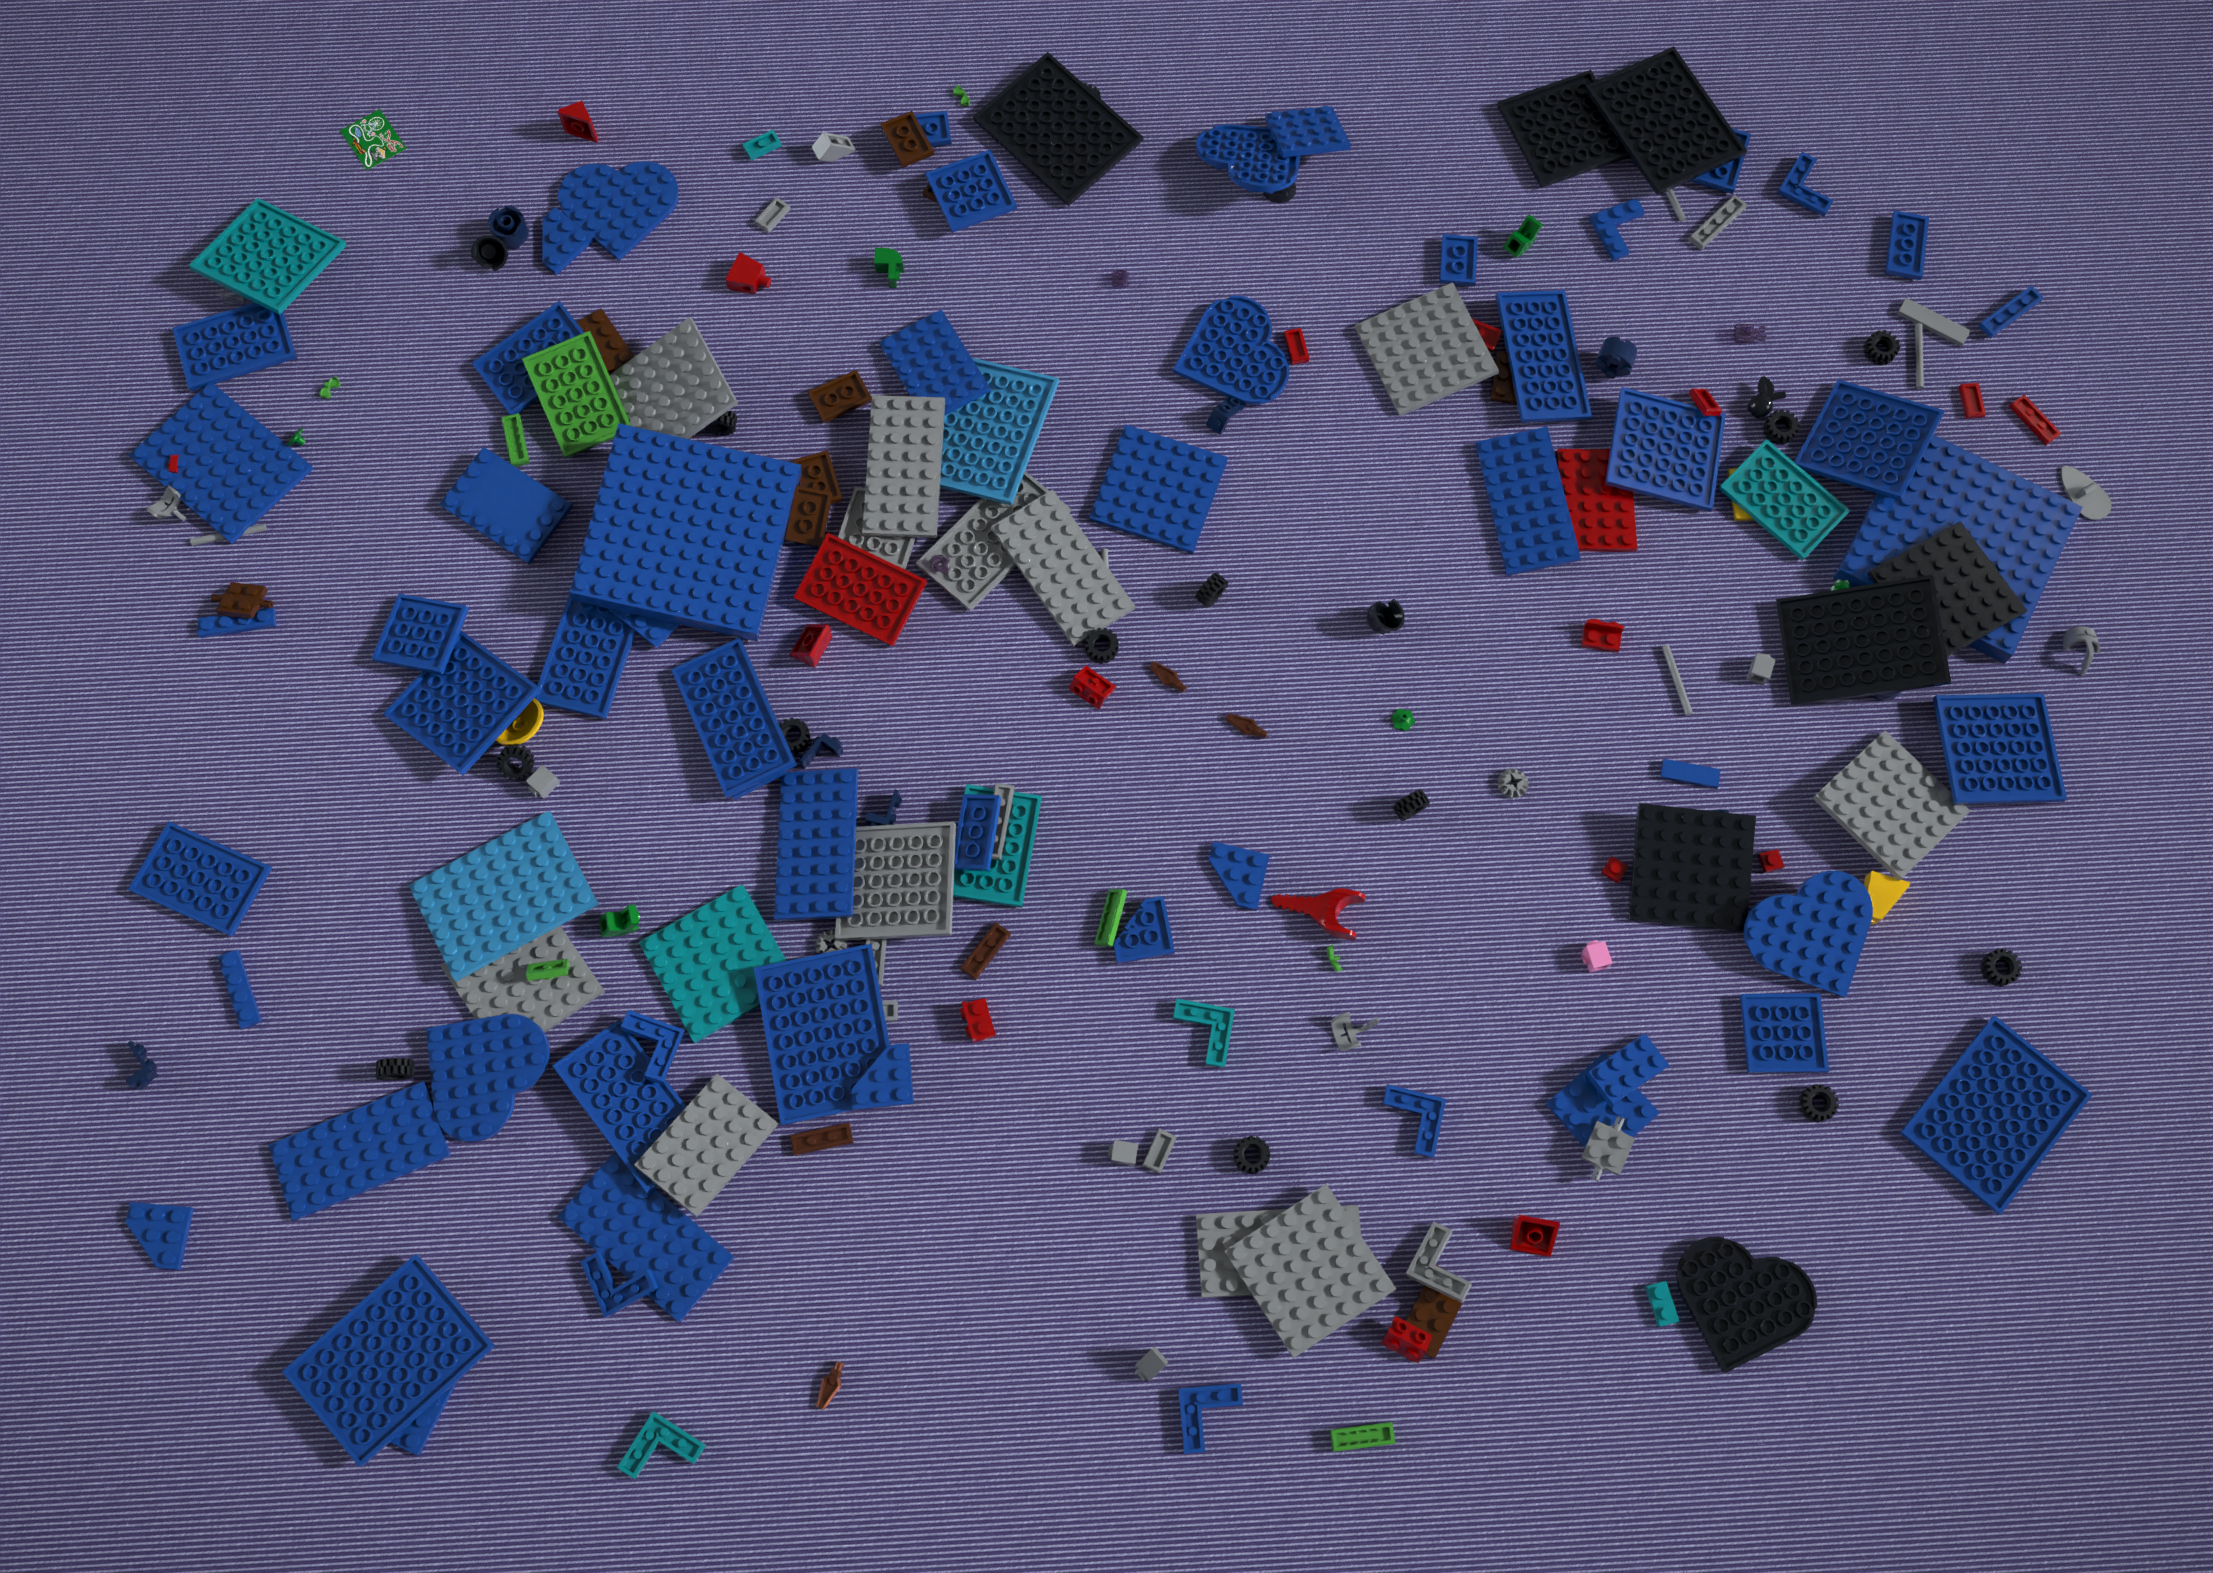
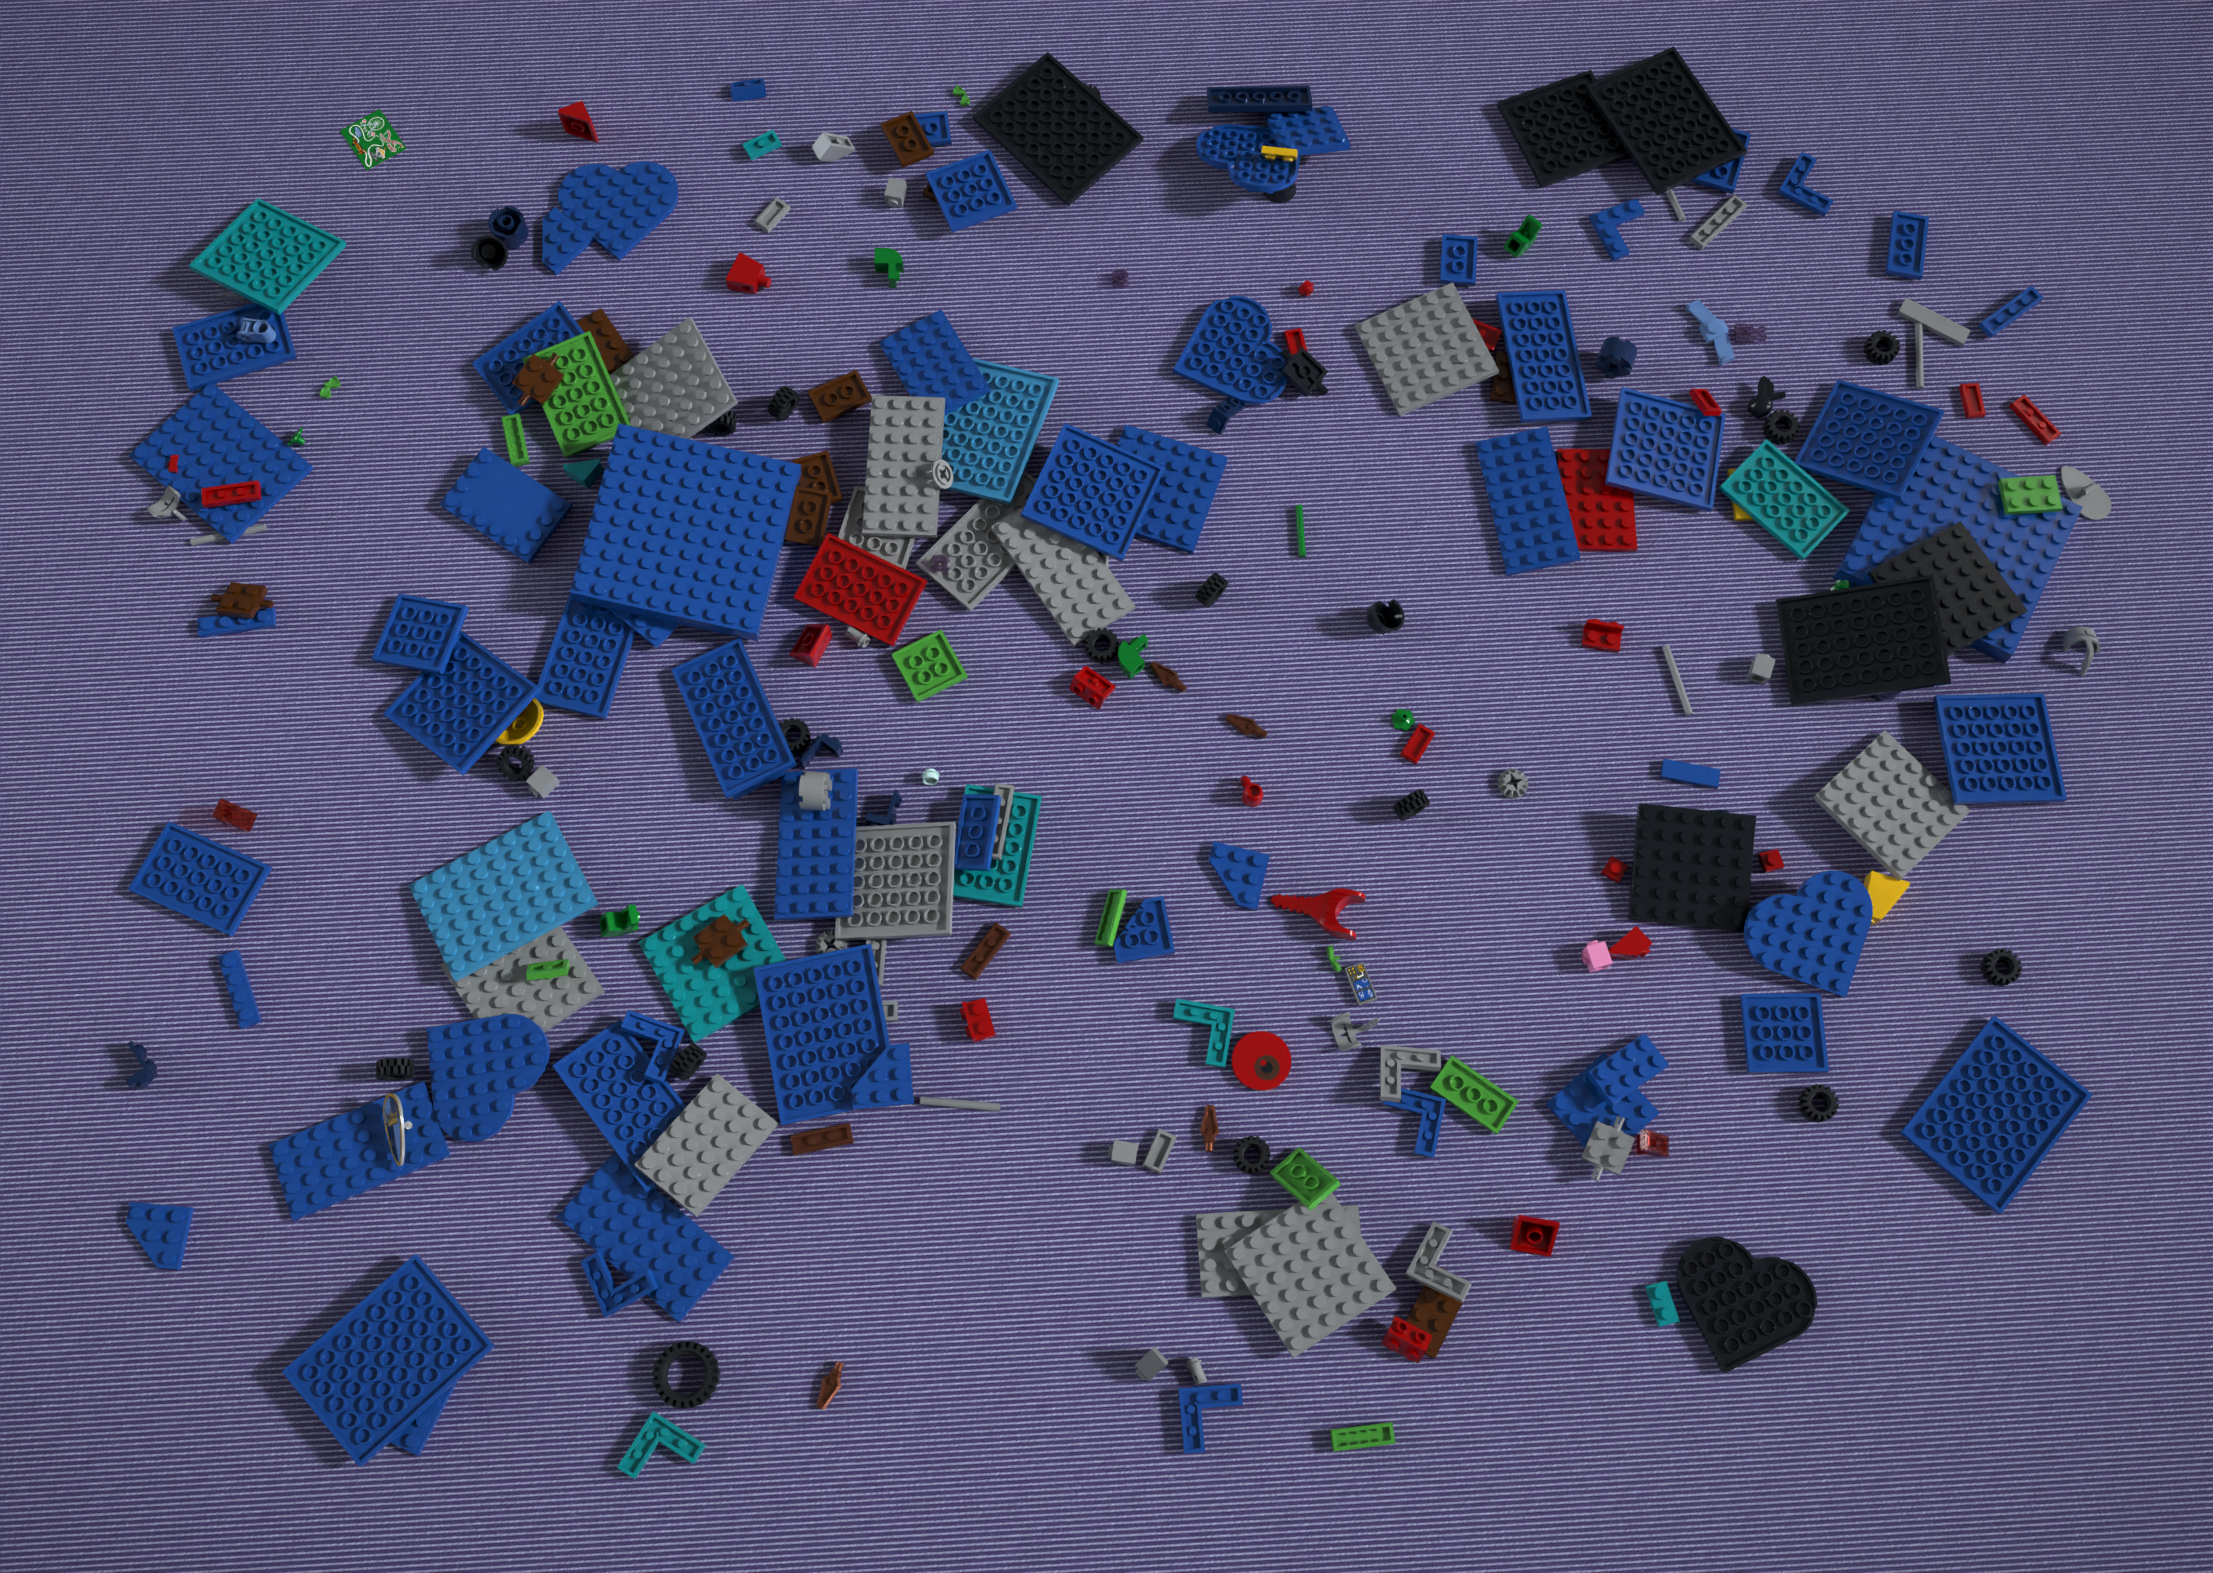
none -> red plate [201,480,261,508]
none -> clear red slope [212,798,258,832]
none -> medium blue piece [237,318,276,343]
none -> shield [383,1093,412,1166]
none -> reddish brown plate [512,352,565,407]
none -> teal slope [563,459,604,489]
none -> black tyre [652,1341,720,1409]
none -> black tyre [670,1043,707,1081]
none -> reddish brown plate [691,914,750,969]
none -> blue slope [730,78,767,102]
none -> black tyre [767,385,800,421]
none -> light grey brick [799,771,832,811]
none -> light grey pin [845,626,870,648]
none -> light grey brick [884,177,907,208]
none -> bright green plate [891,629,968,703]
none -> light grey bar [920,1096,1001,1112]
none -> light aqua plate [921,769,940,785]
none -> light grey gear [930,460,953,489]
none -> blue plate [1020,423,1165,562]
none -> green brick [1118,634,1149,680]
none -> light grey pin [1186,1357,1207,1385]
none -> copper piece [1200,1105,1219,1153]
none -> dark blue plate [1207,86,1313,113]
none -> red tile [1231,1031,1291,1091]
none -> red piece [1240,775,1263,807]
none -> yellow plate [1261,146,1298,162]
none -> bright green plate [1269,1147,1340,1211]
none -> black plate [1279,347,1329,397]
none -> green bar [1295,505,1306,558]
none -> red plate [1298,280,1314,297]
none -> tile [1344,962,1378,1006]
none -> light grey plate [1380,1045,1441,1102]
none -> red tile [1400,723,1436,765]
none -> bright green plate [1429,1055,1519,1135]
none -> red slope [1608,926,1653,960]
none -> clear red slope [1637,1129,1669,1157]
none -> medium blue plate [1685,300,1735,366]
none -> bright green plate [1998,475,2063,515]

